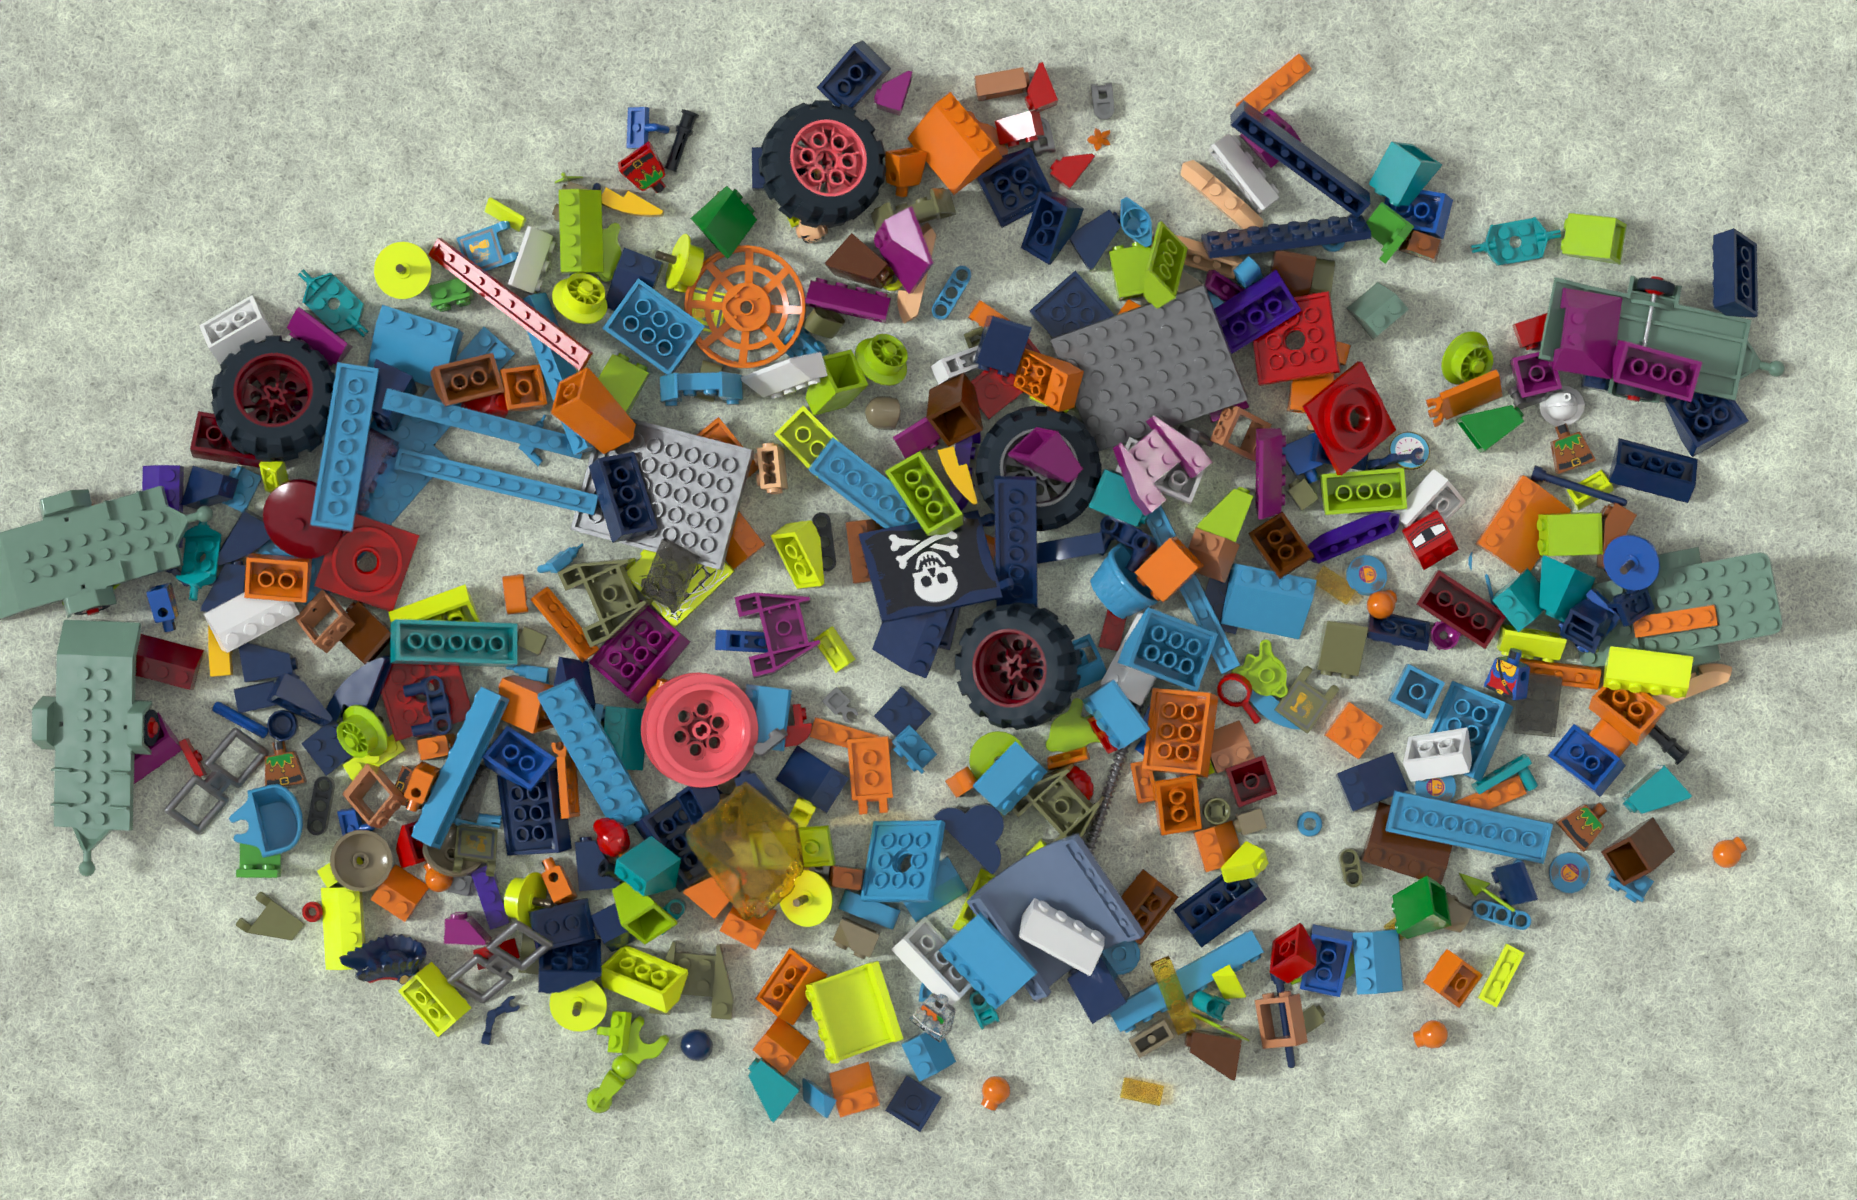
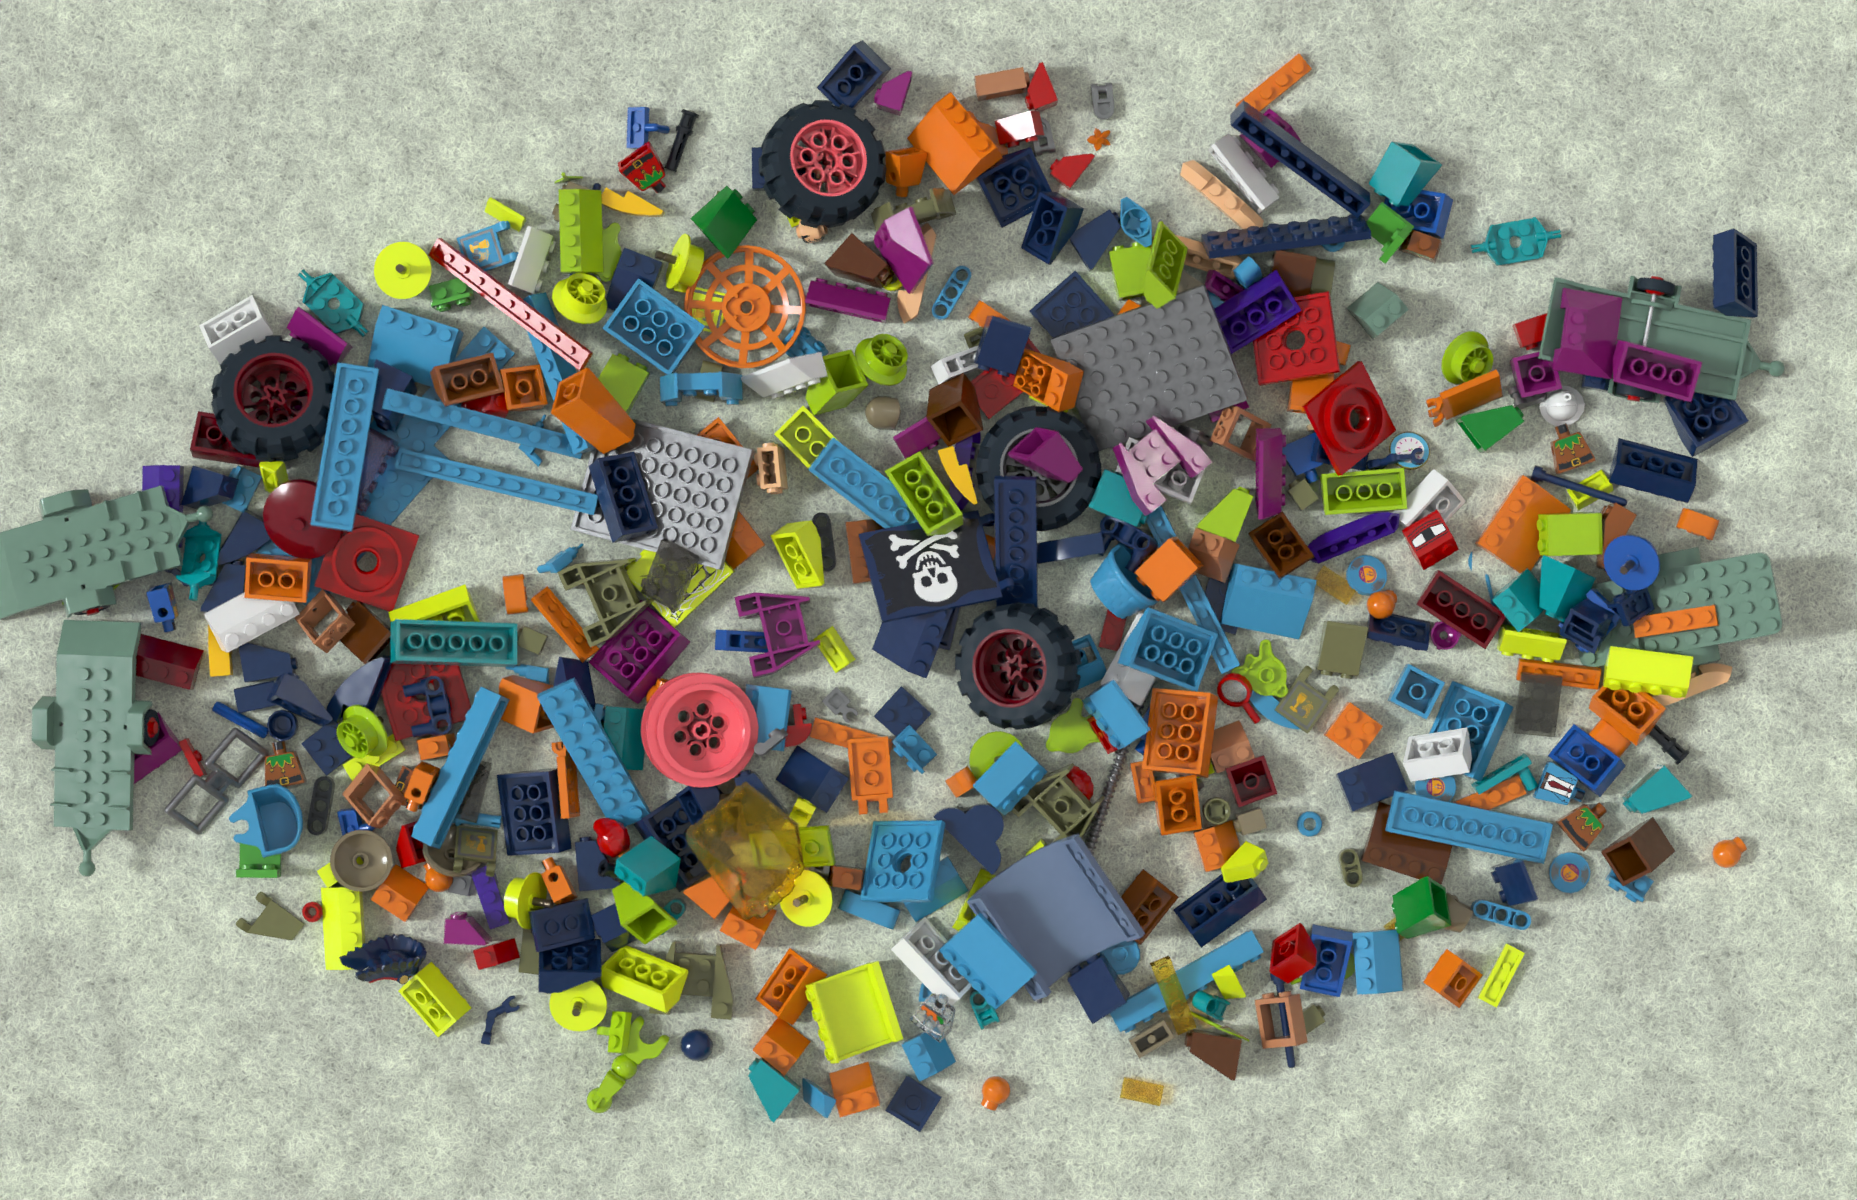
flat silver bar [447,920,553,1003] -> none
blue slope [482,726,556,791] -> none
olive beam [803,307,845,339] -> none
dark tan slope [833,917,880,960] -> none
white slope [1019,898,1105,976] -> none
orange slope [1047,747,1090,770] -> none
orange piece [1413,1020,1448,1049] -> none
lime piece [1459,873,1515,912] -> none
torso [1484,648,1530,700] -> none
lime slope [1561,213,1627,265] -> none
none -> torso [1533,761,1585,805]
none -> orange beam [1676,508,1719,540]

